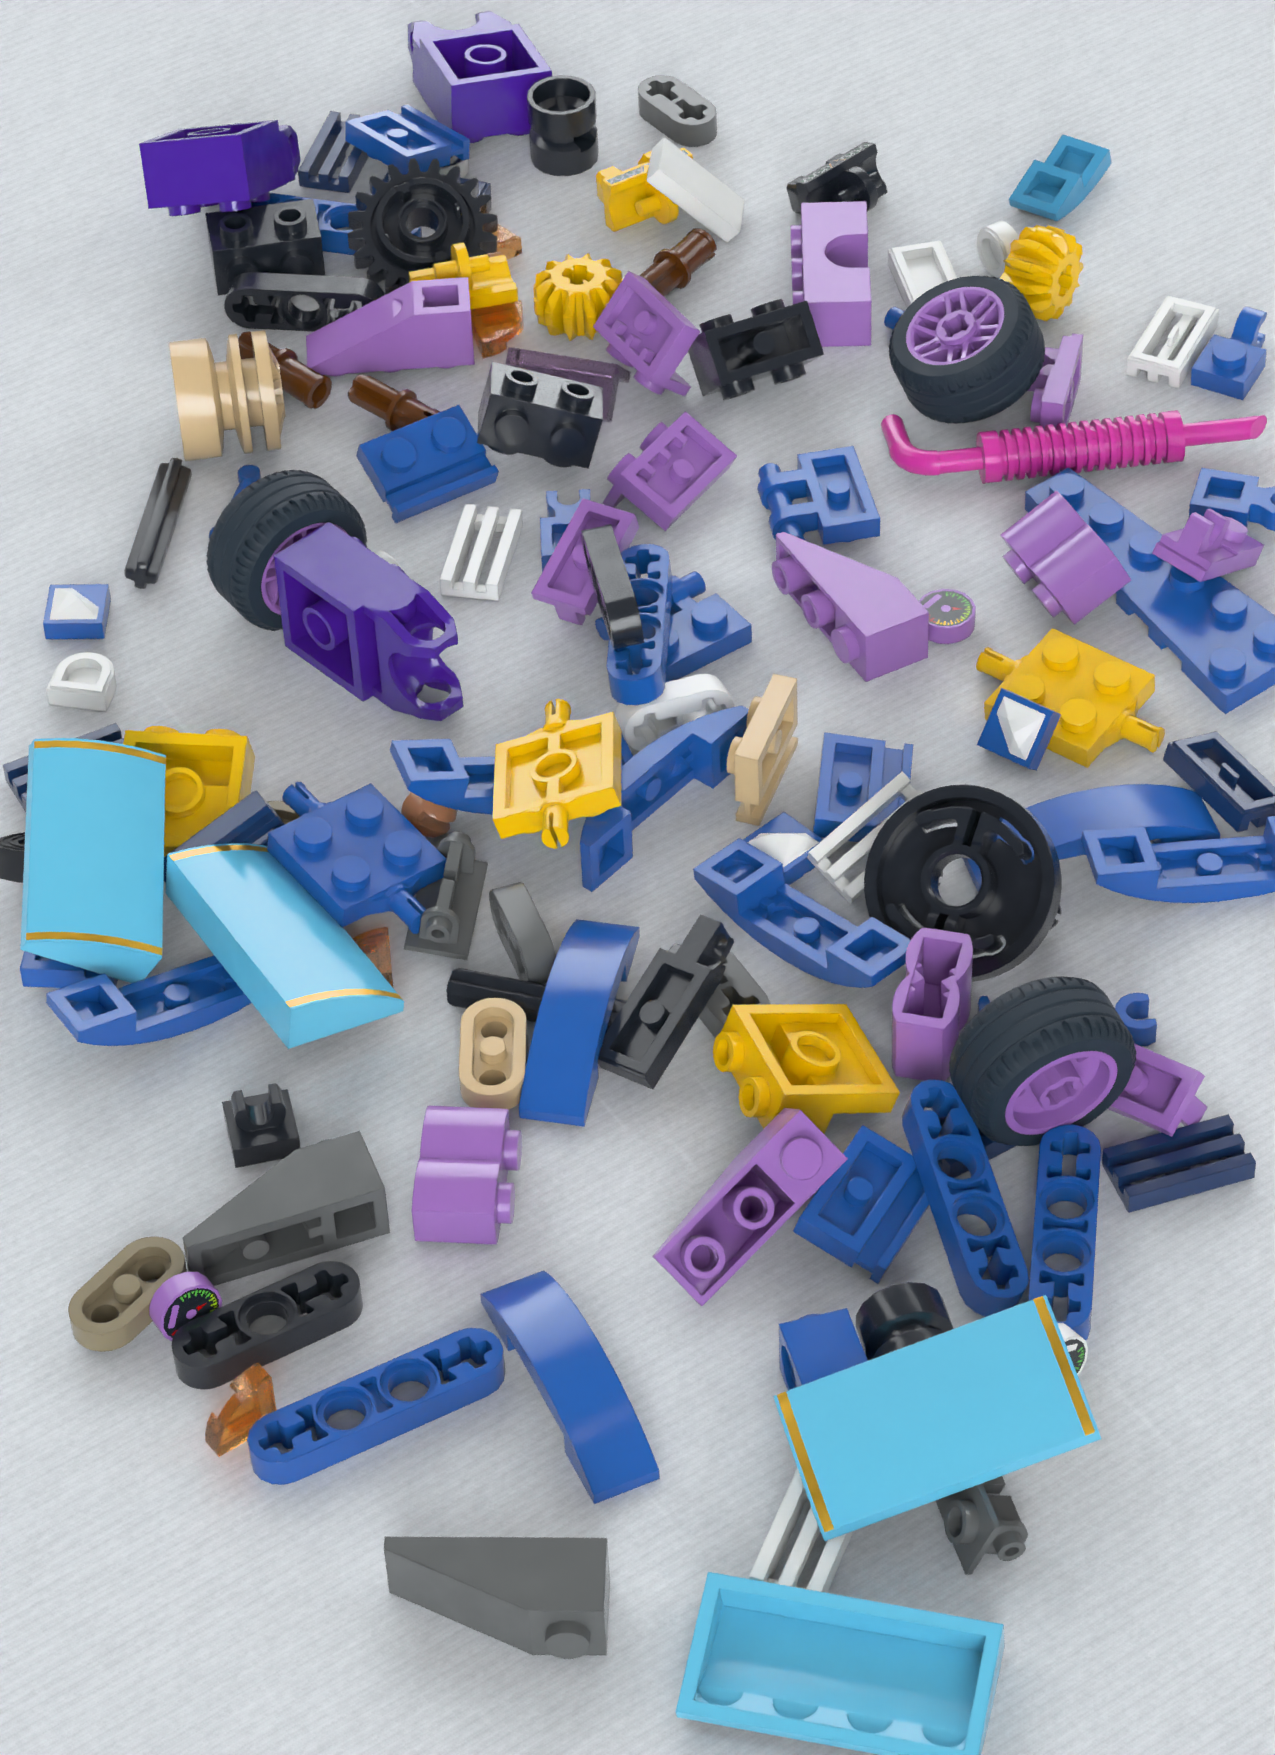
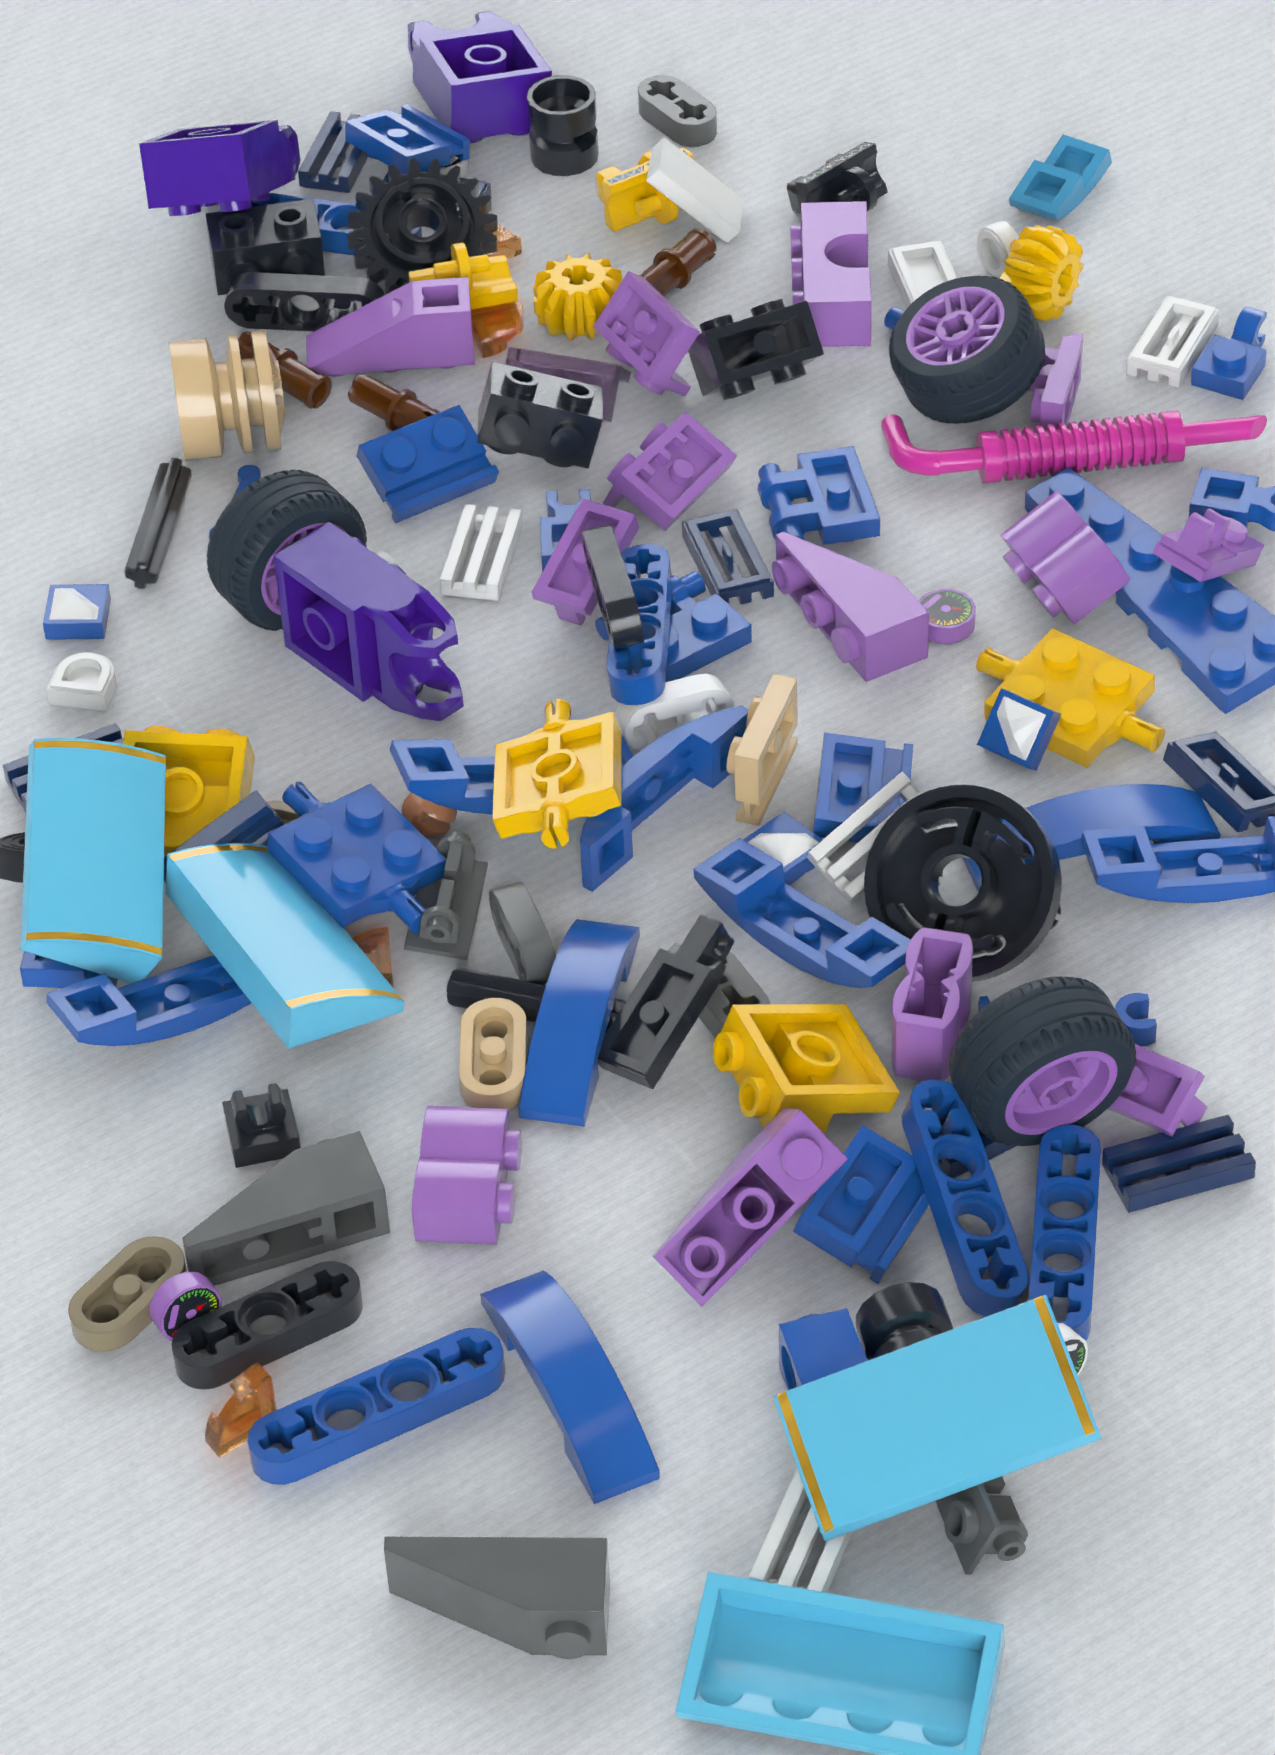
none -> dark blue tile [682,509,774,605]

